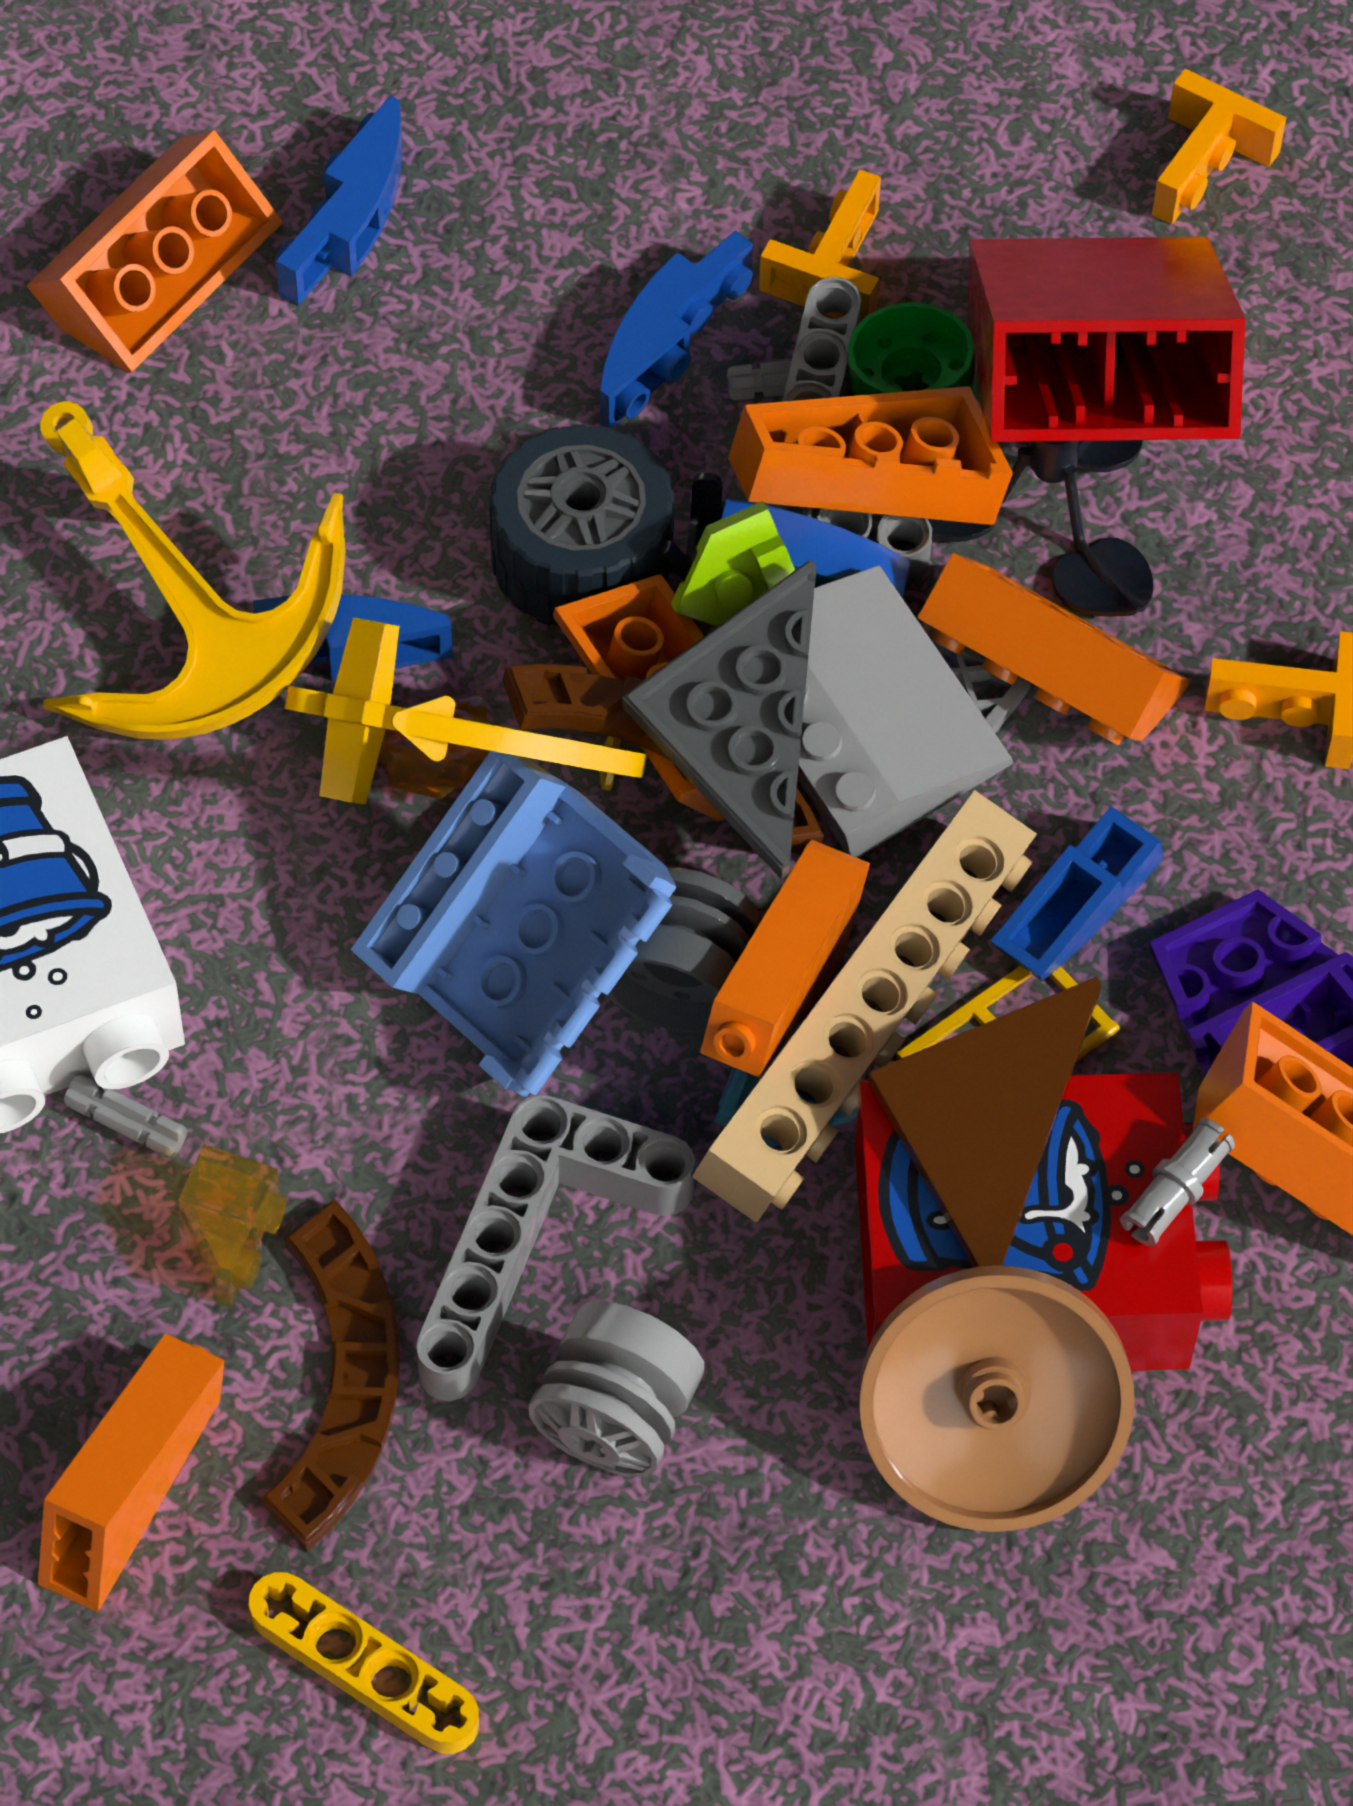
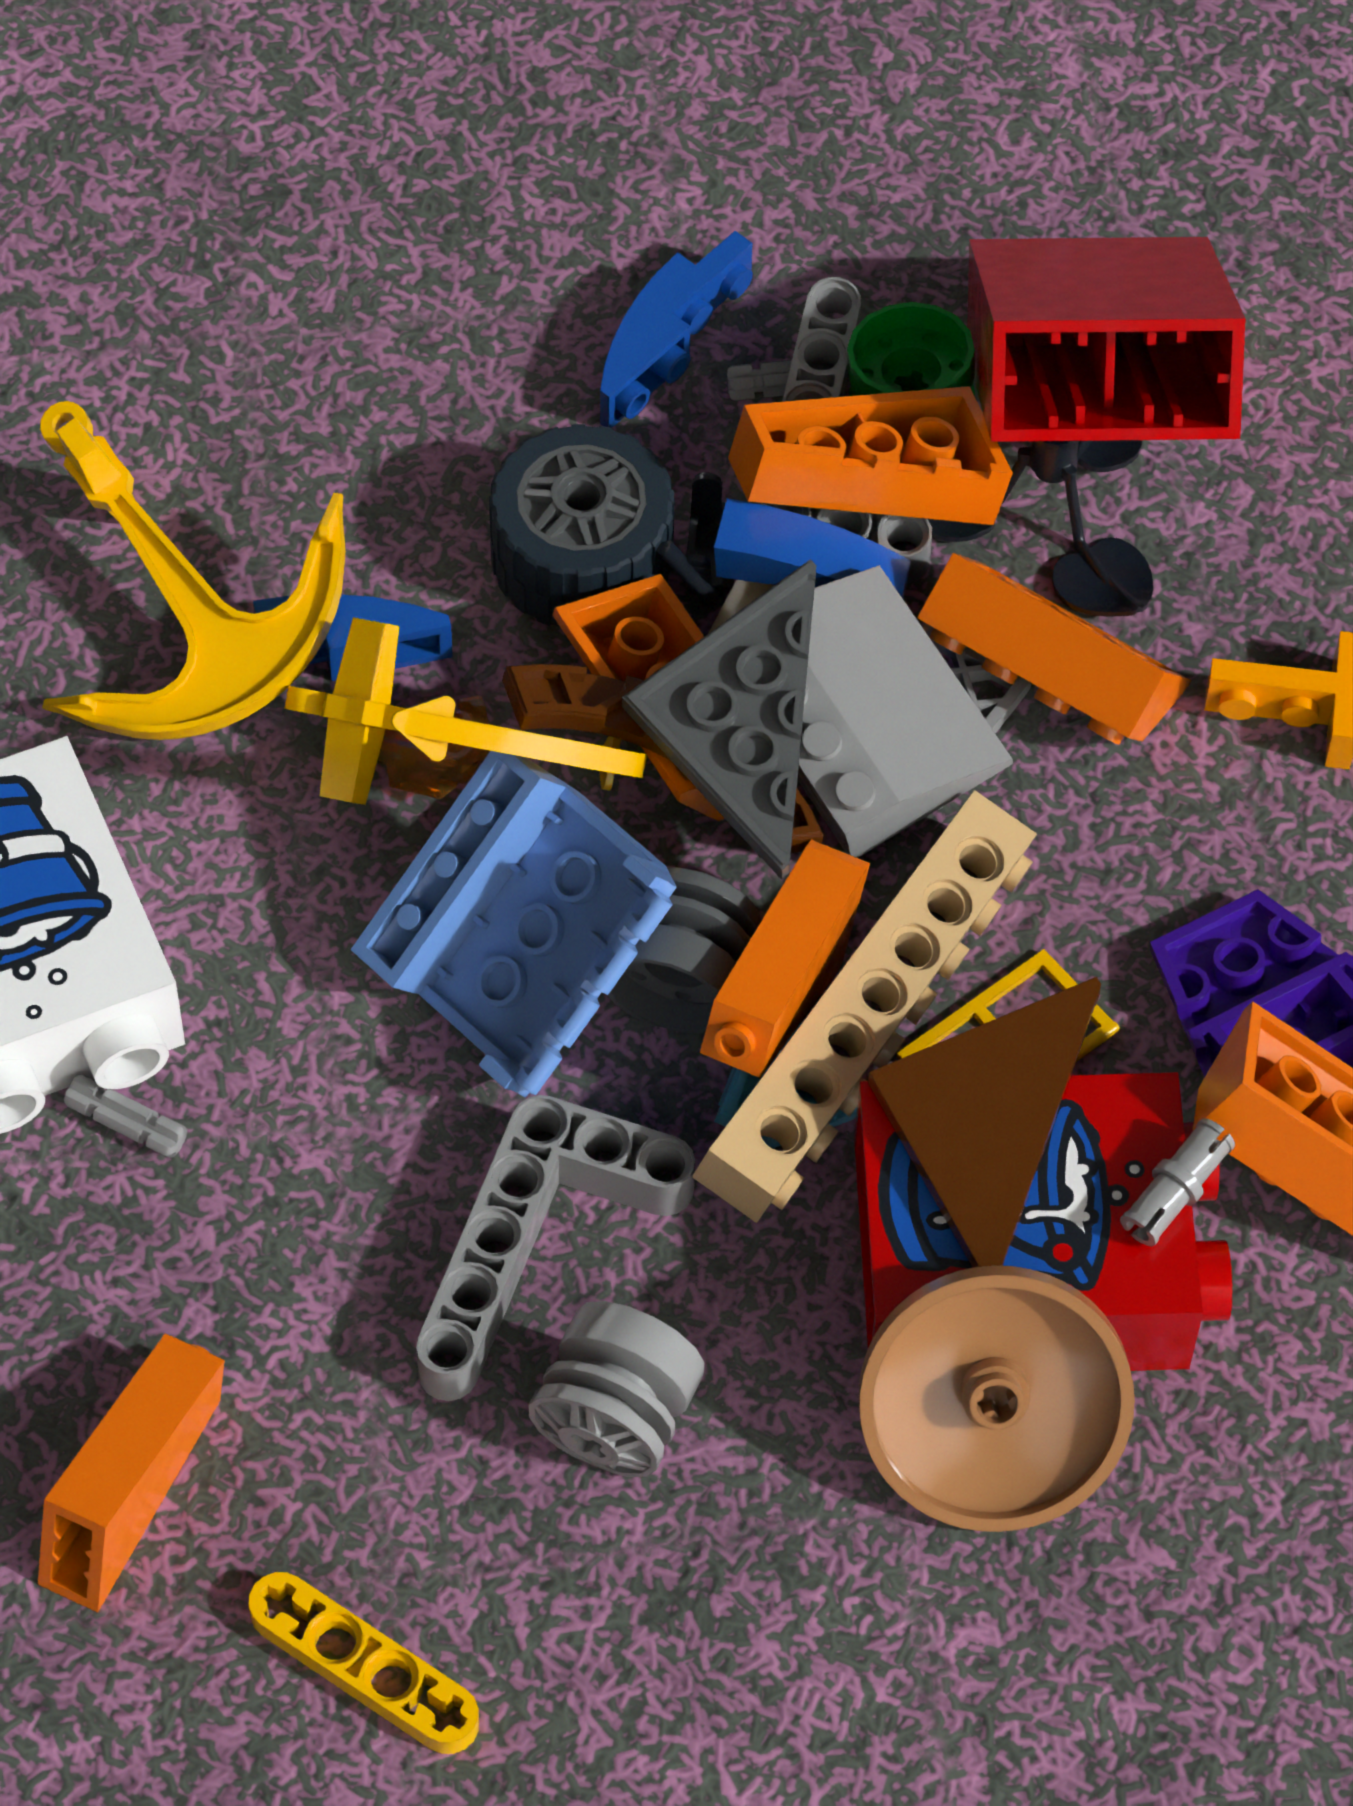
orange slope [26,130,283,373] -> none
clear yellow slope [178,1144,287,1308] -> none
reddish brown tile [261,1198,400,1552] -> none
blue slope [274,95,402,306] -> none
lime plate [671,501,795,627] -> none
light orange bracket [759,169,881,322] -> none
blue slope [991,806,1164,981] -> none
light orange bracket [1152,68,1287,225] -> none

